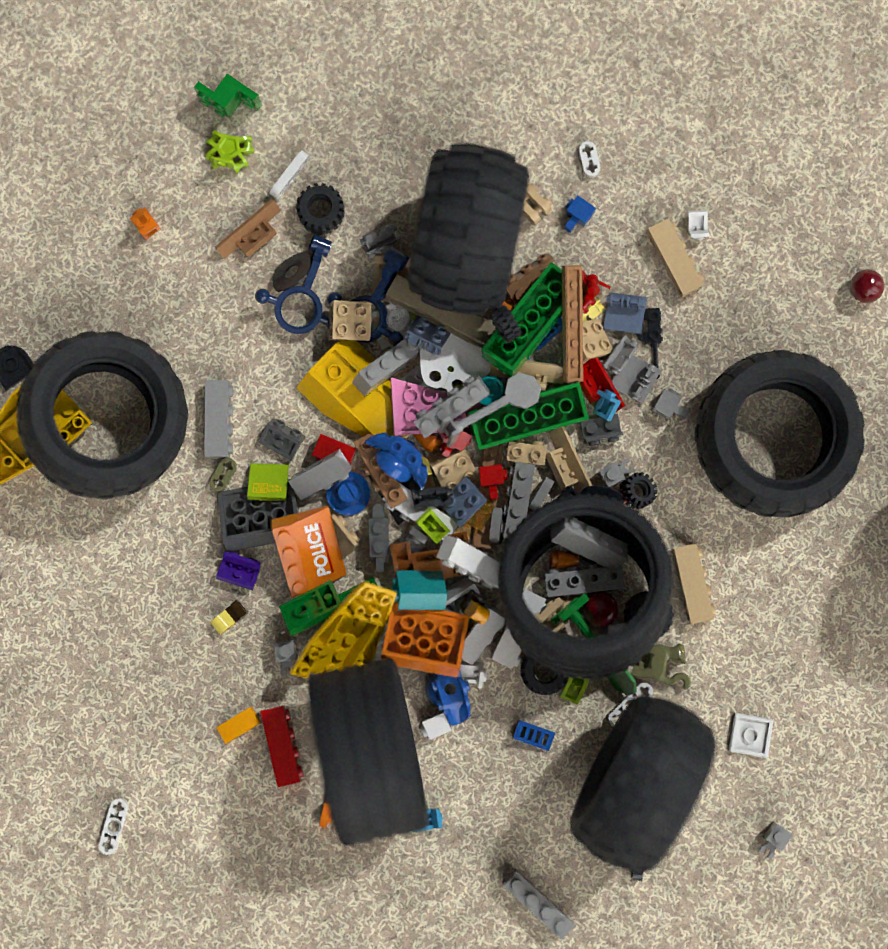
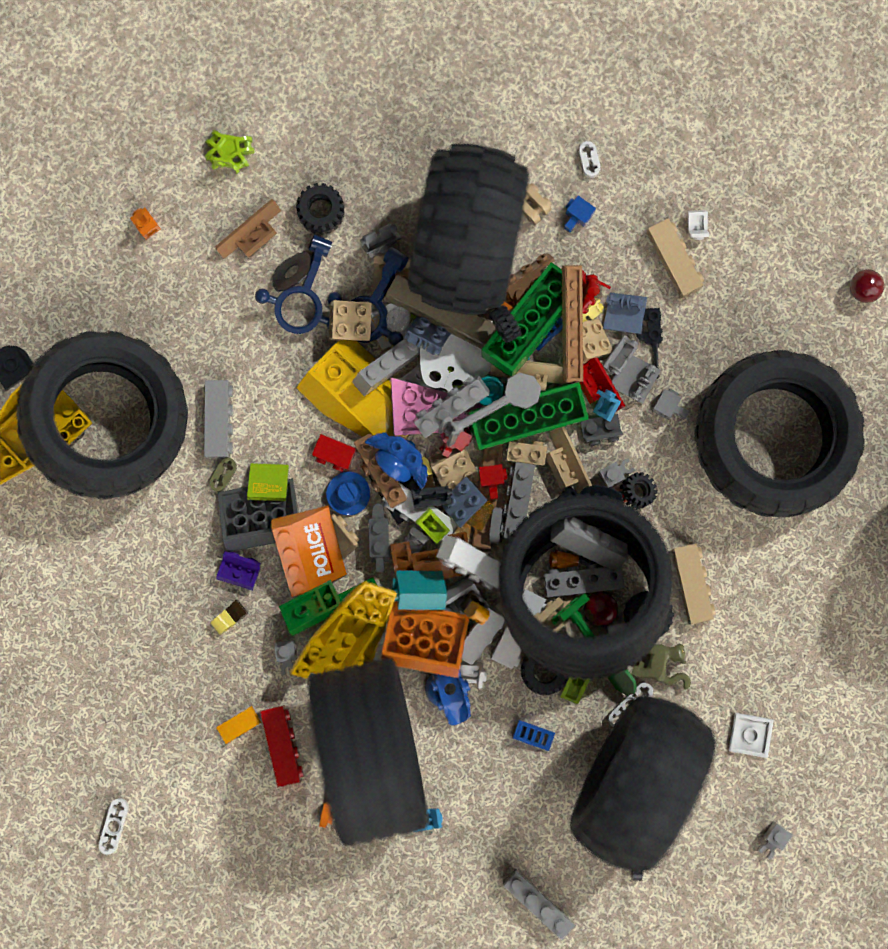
green bracket [194,73,262,119] -> none
dark grey bracket [258,419,306,461] -> none
white beam [270,150,310,200] -> none
light grey brick [288,449,352,500] -> none
orange cone [412,434,441,453] -> none
white brick [421,712,451,740] -> none
light grey beam [528,477,555,511] -> none

